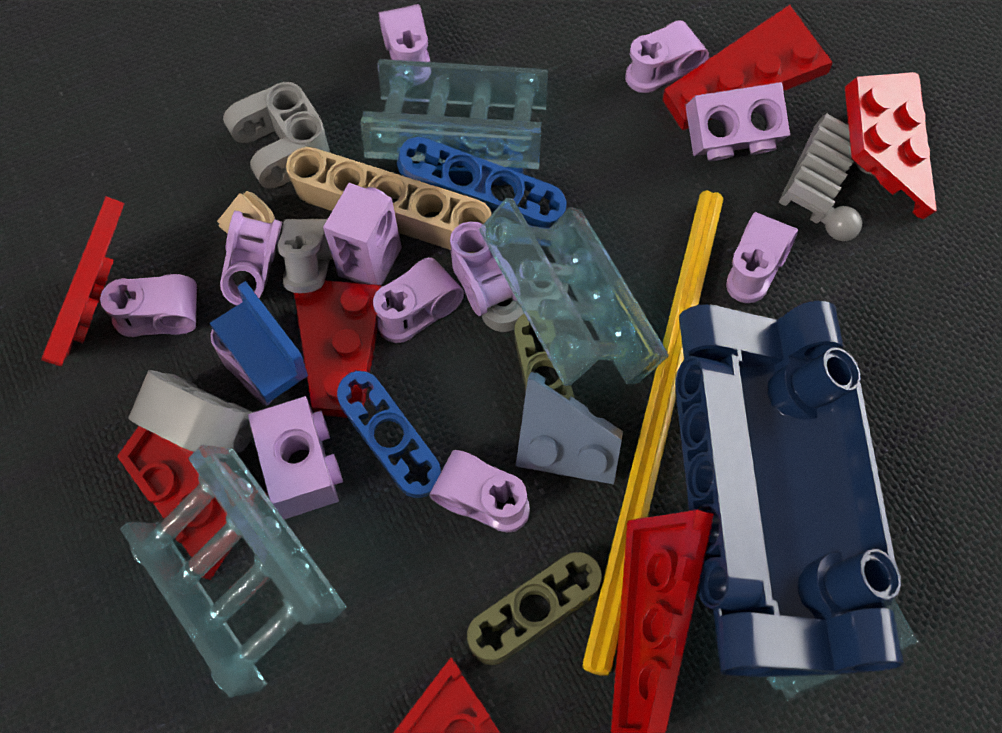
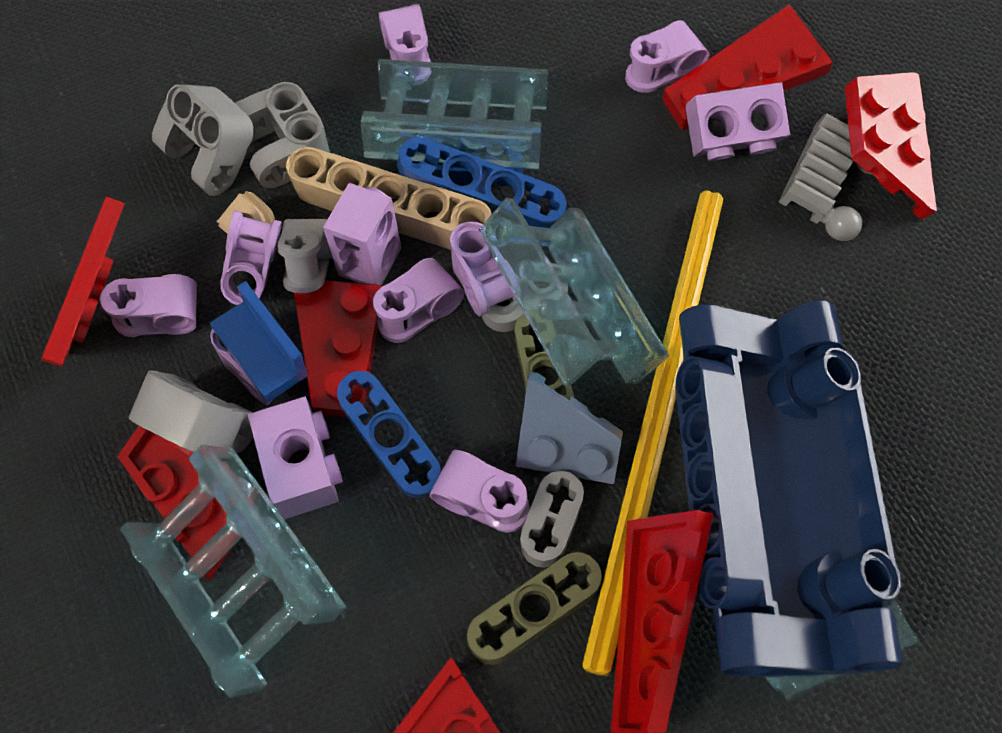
lavender piece [726,212,798,303] -> none
none -> light grey piece [152,84,253,196]
none -> light grey beam [520,471,584,568]

